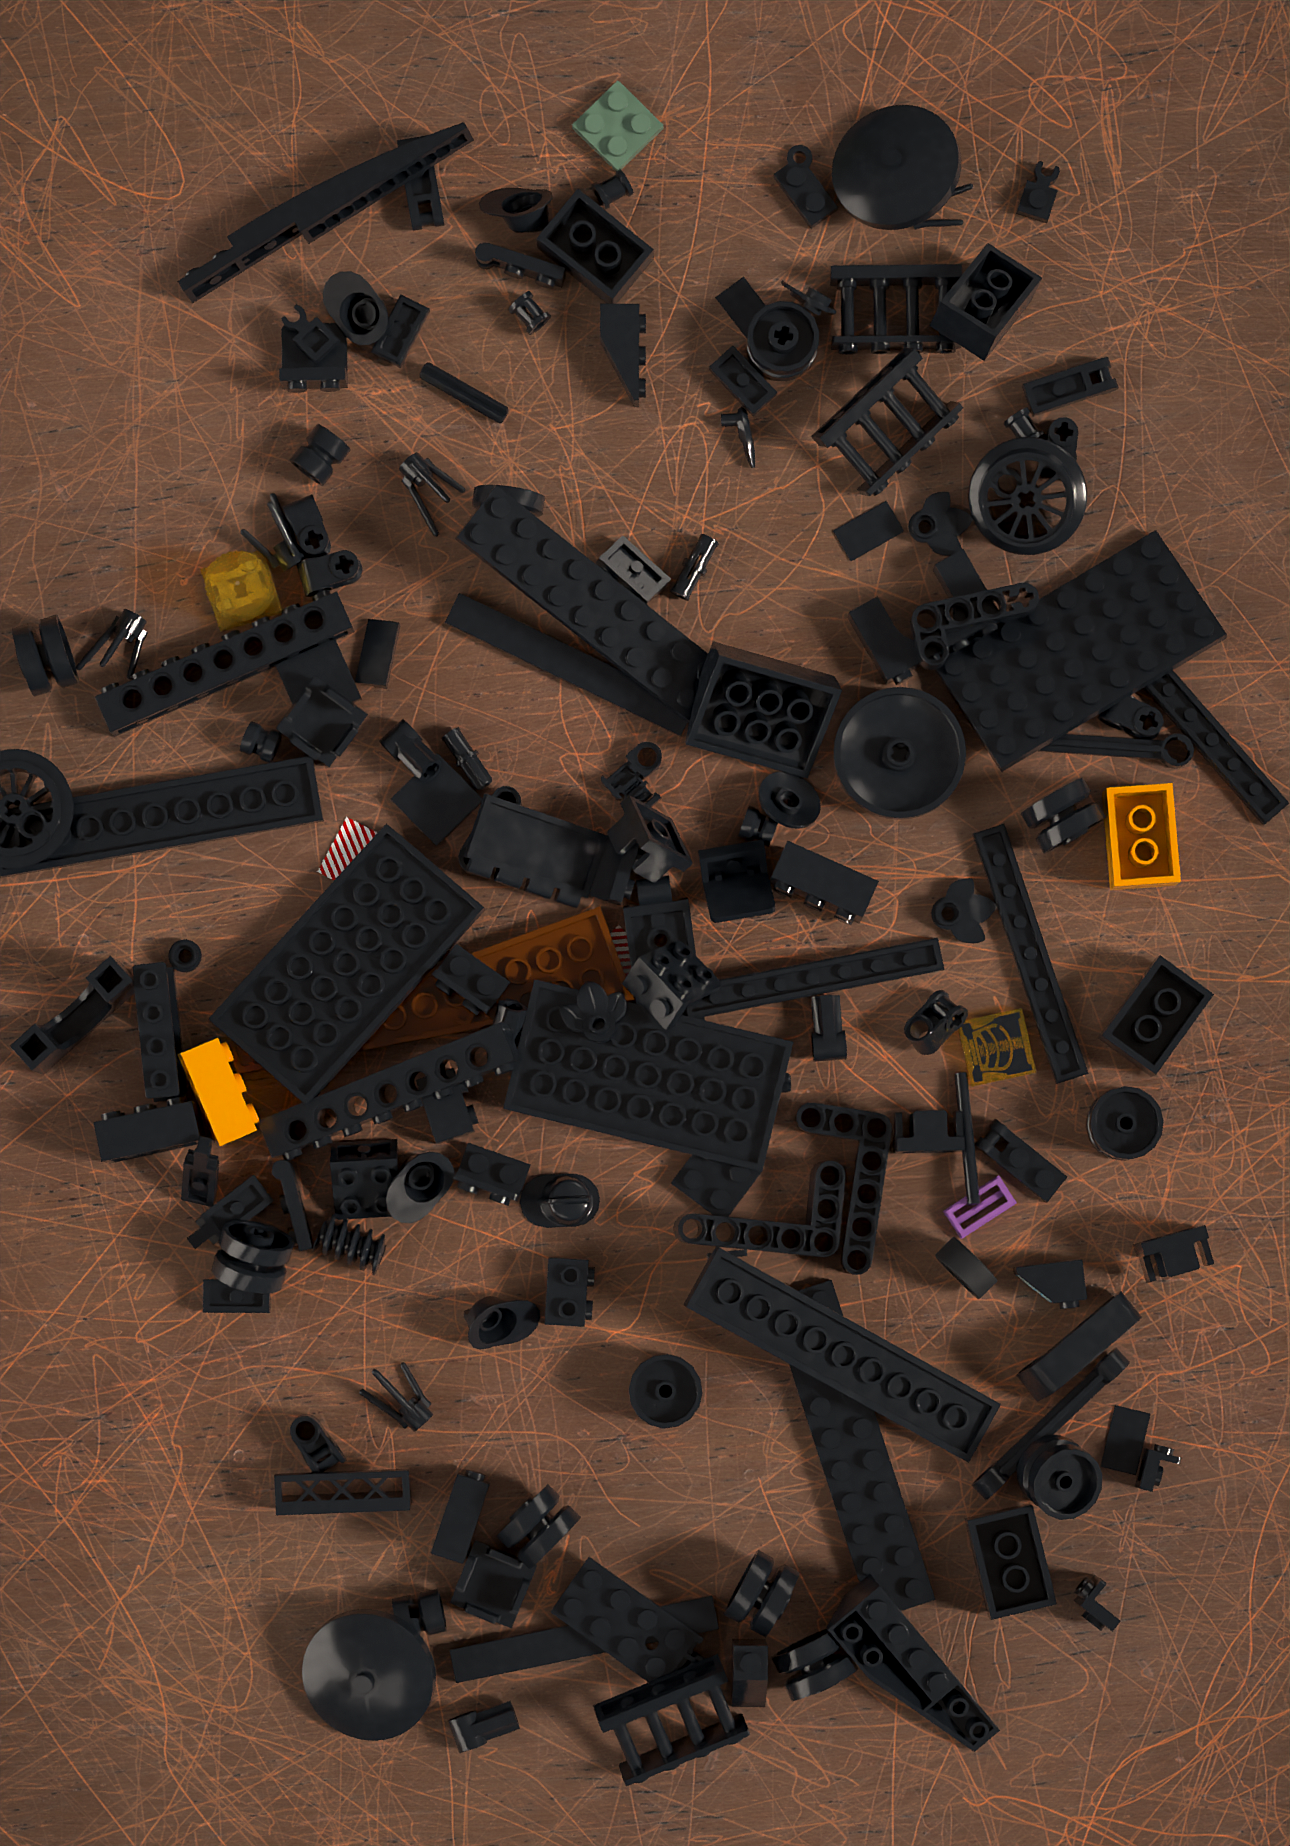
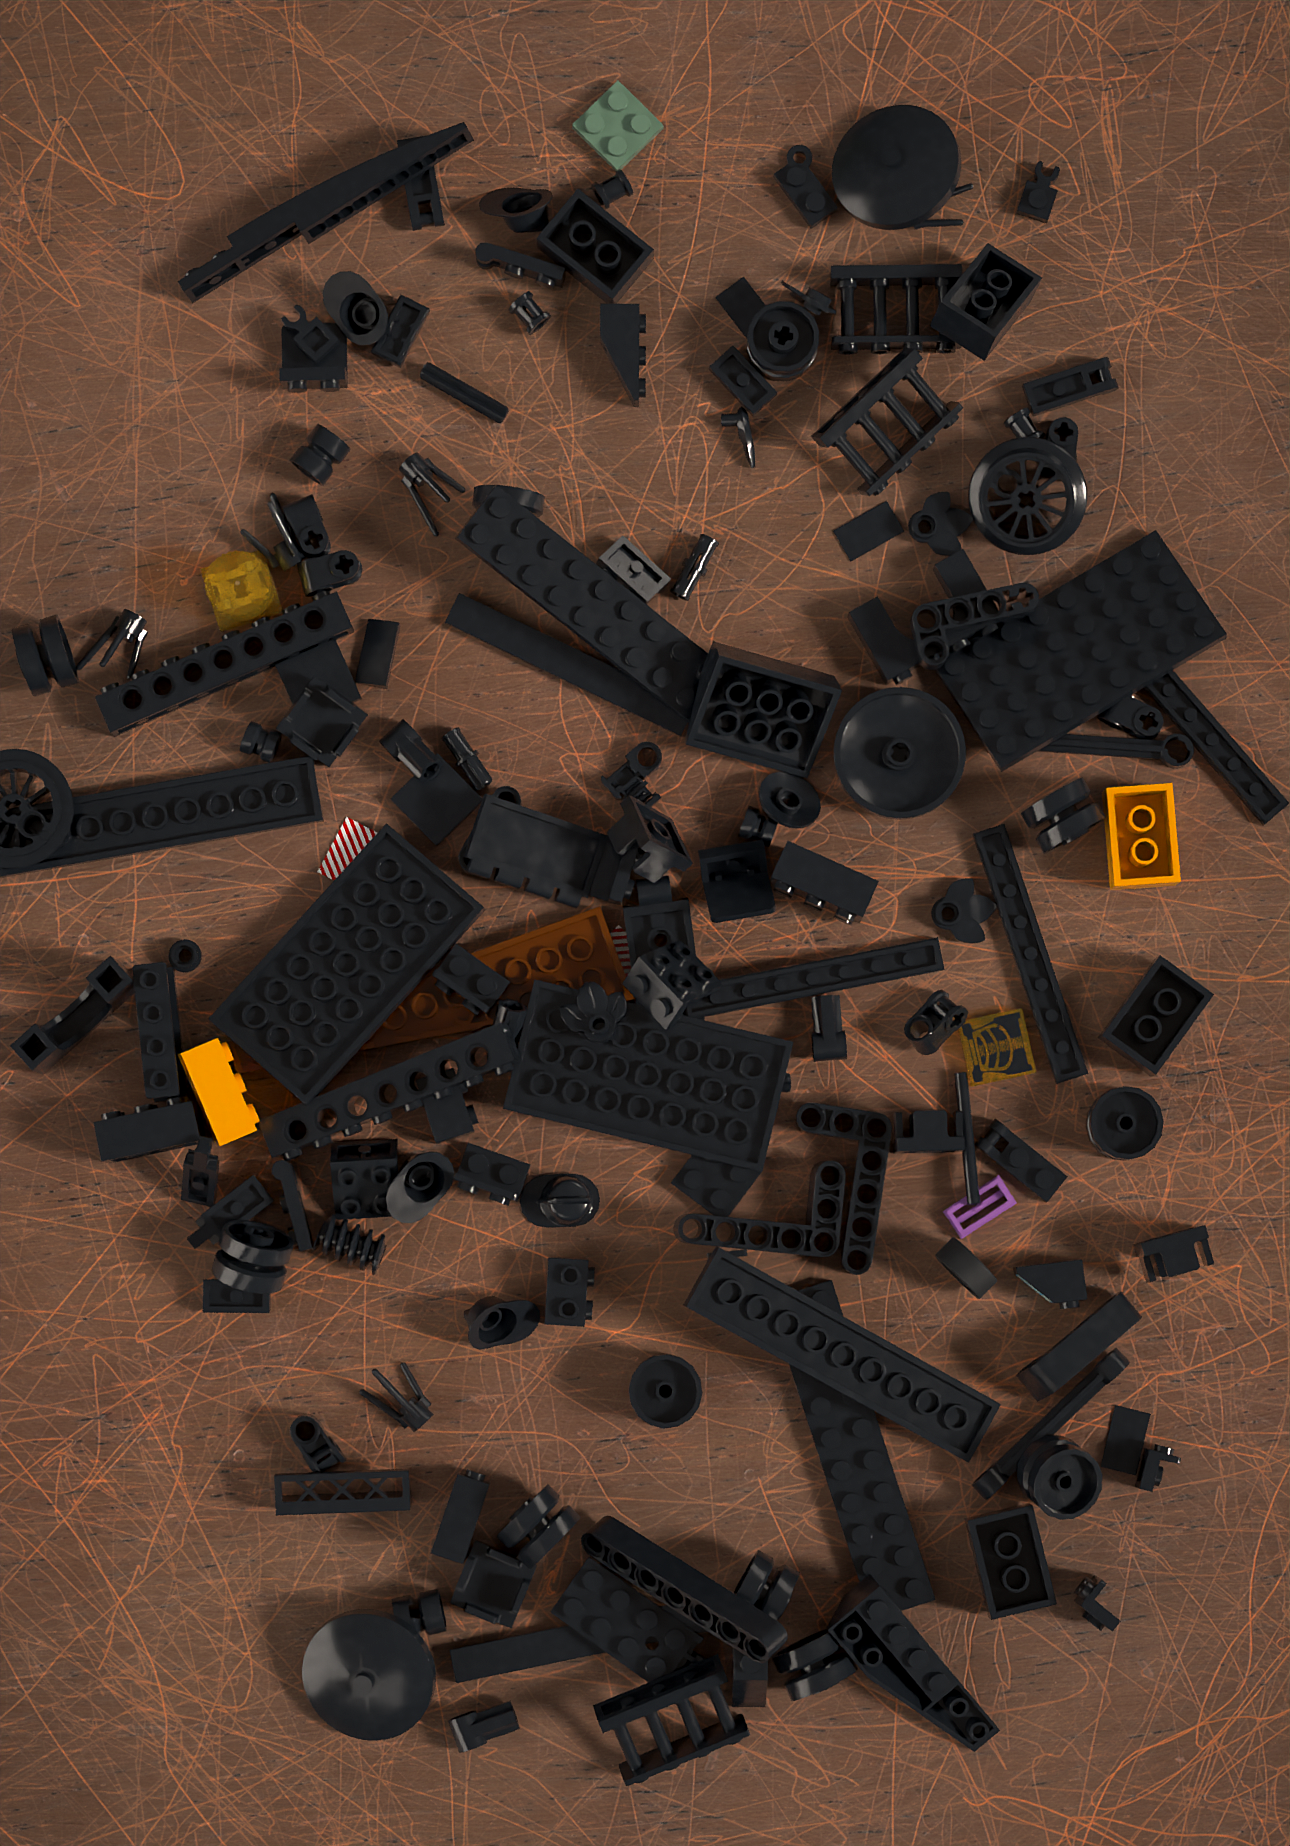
none -> black beam [581,1516,788,1663]

